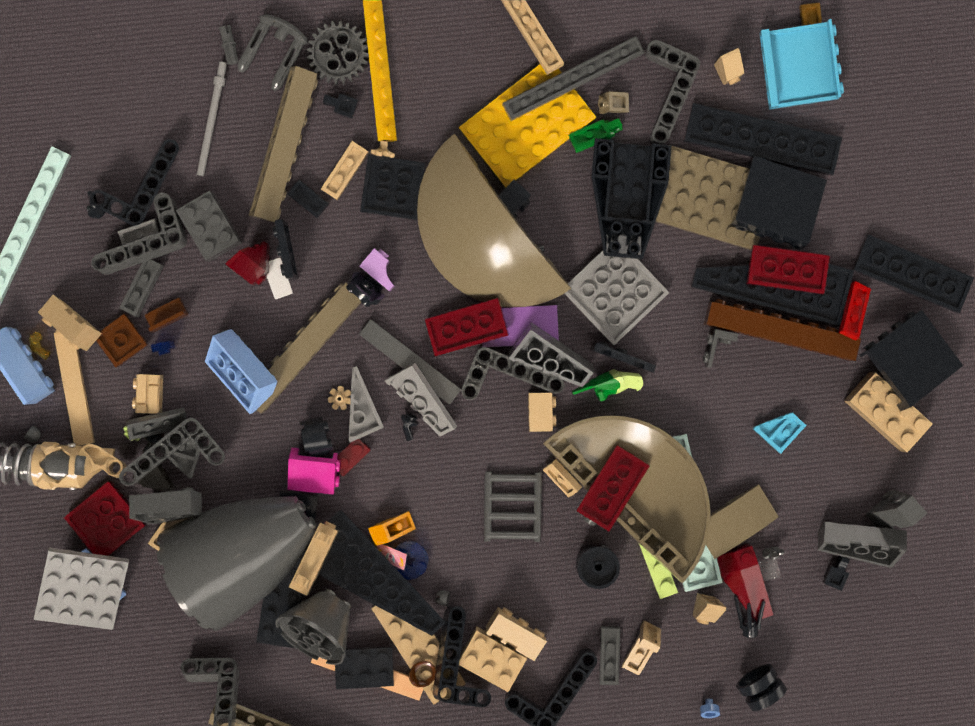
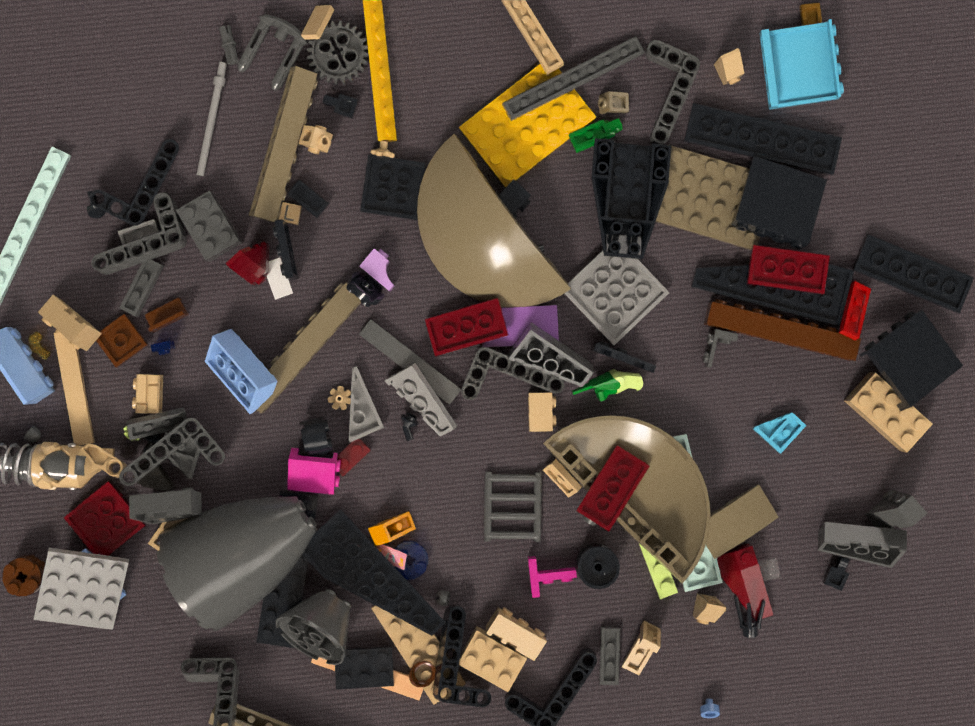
tan brick [289,521,339,596] -> none
tan plate [321,141,369,200] -> none
black wheel [736,664,787,711] -> none
dark grey plant [762,547,784,560] -> none
none -> reddish brown brick [3,555,45,596]
none -> tan tile [279,202,302,225]
none -> tan brick [298,125,333,154]
none -> tan tile [301,5,334,40]
none -> dark pink bracket [528,556,577,598]

